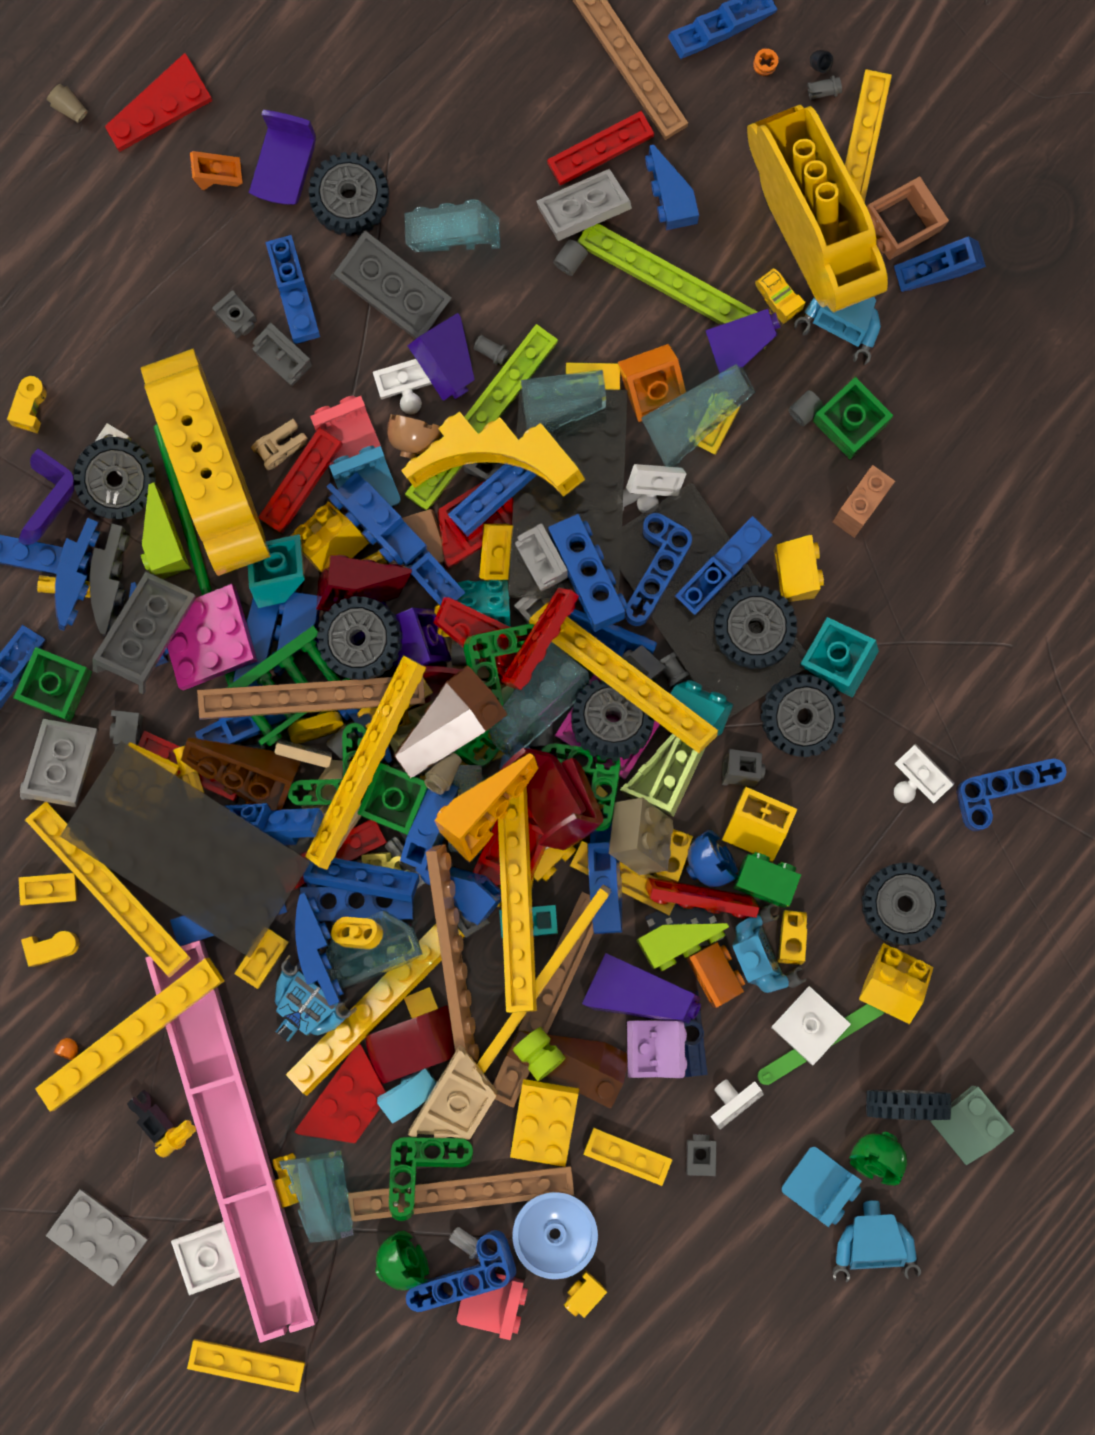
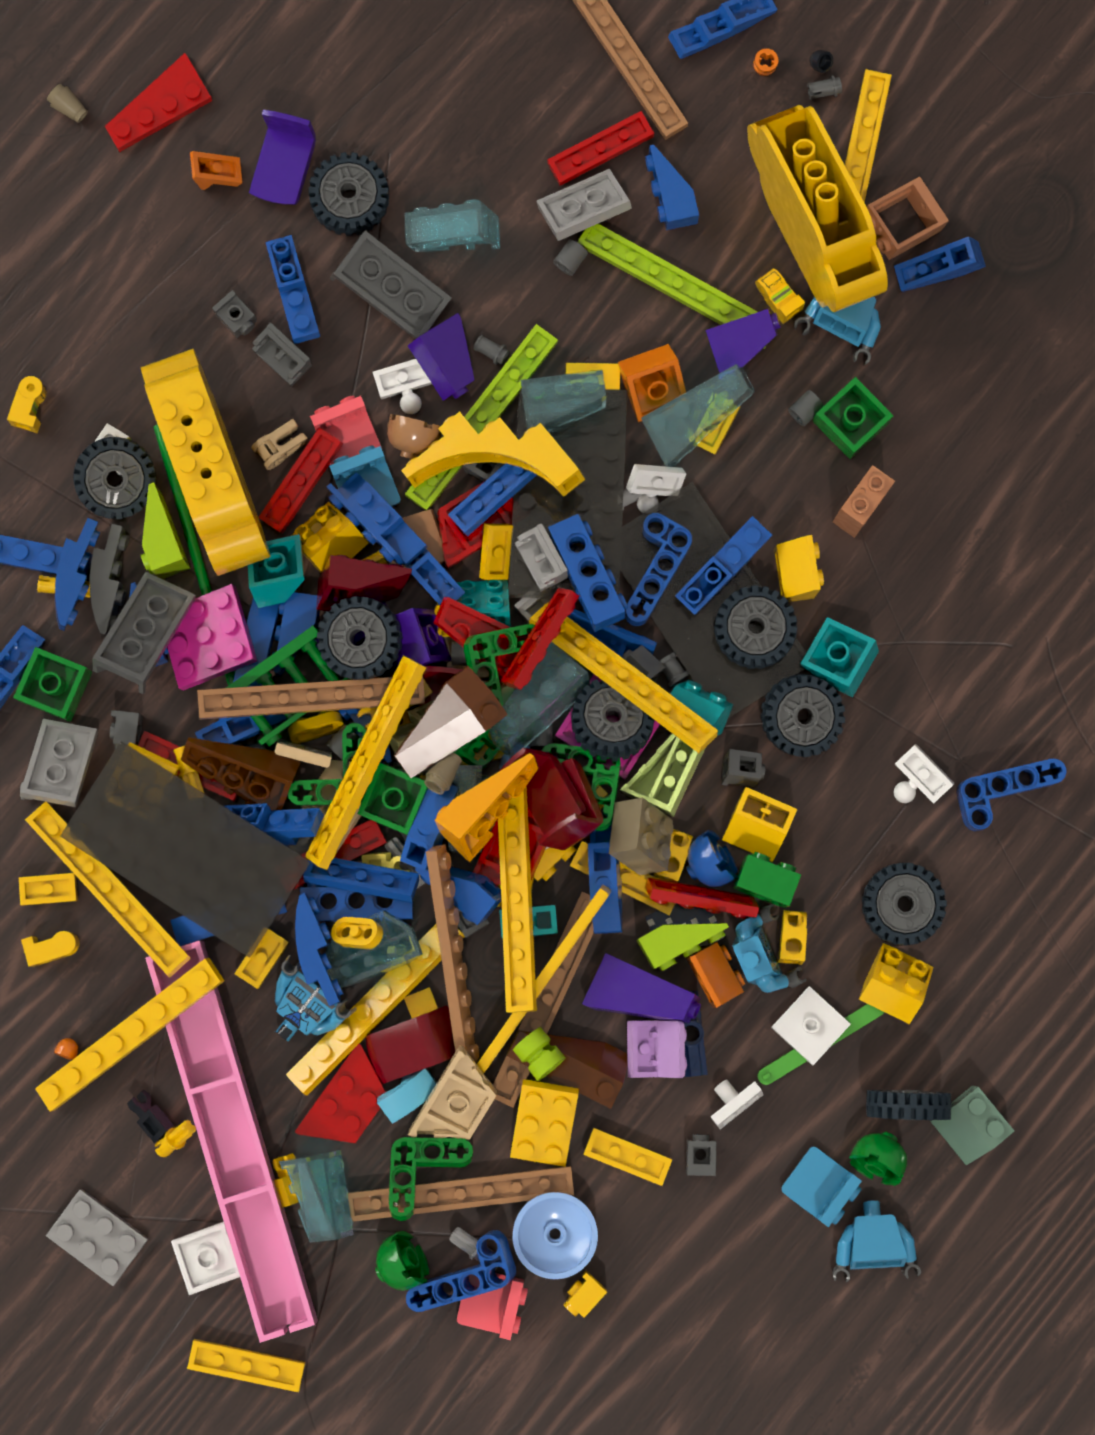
dark purple piece [19,449,75,545] -> none

